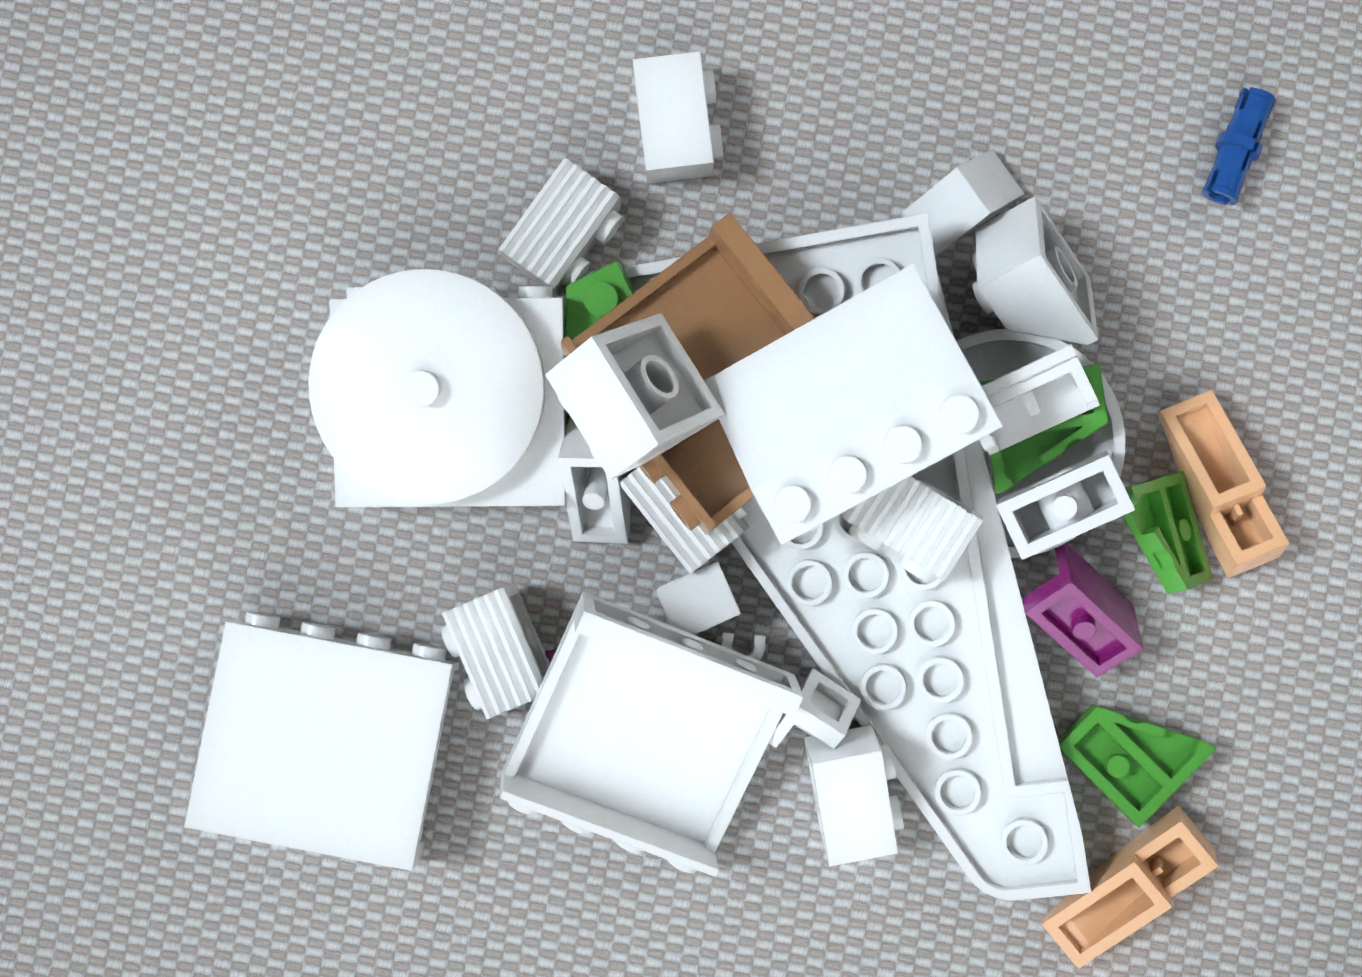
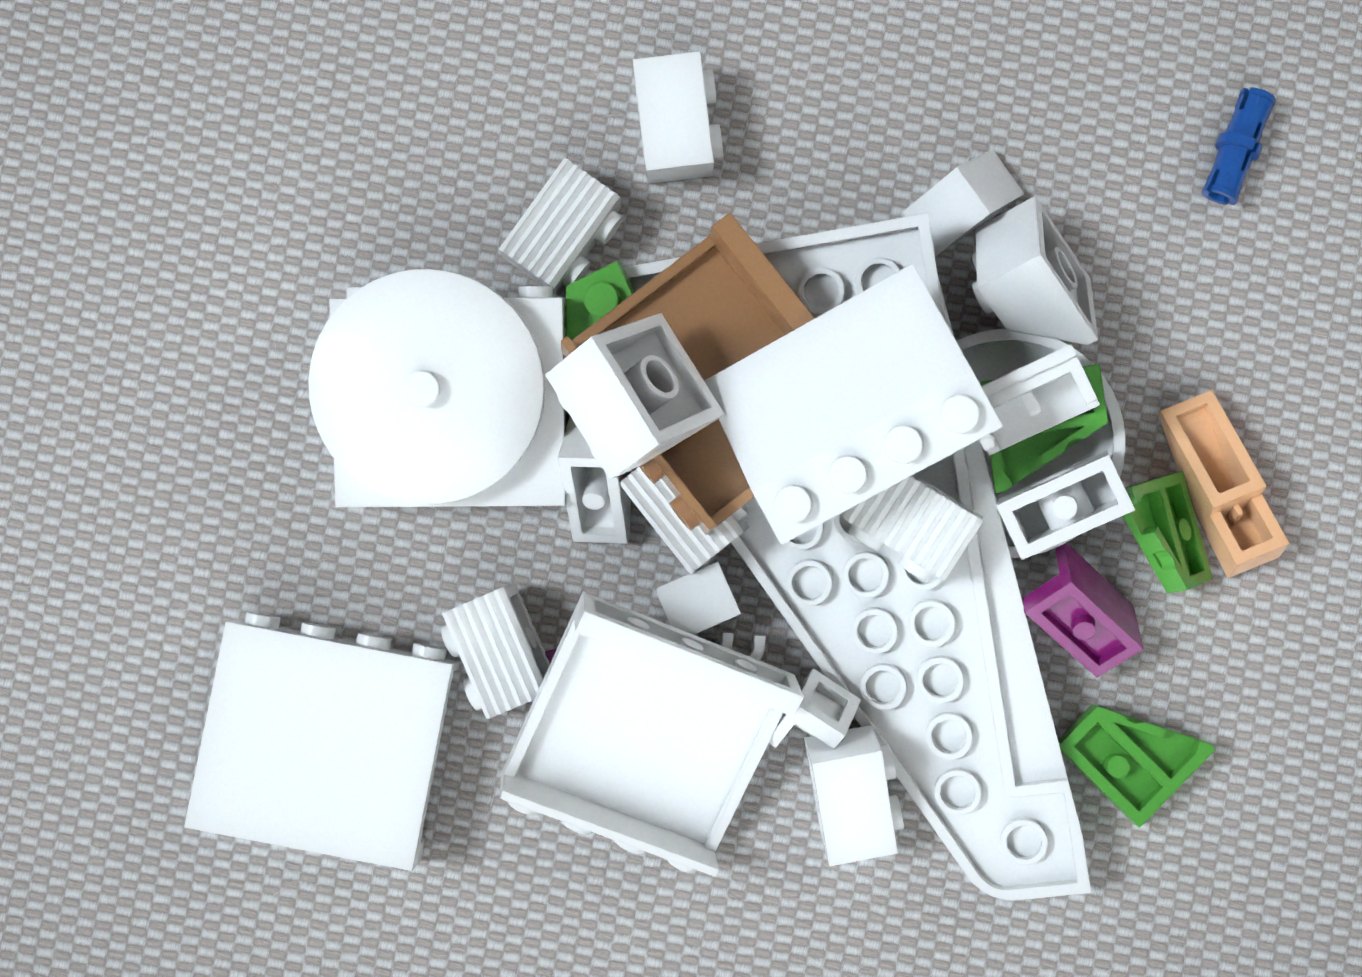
light nougat slope [1042,805,1219,969] -> none

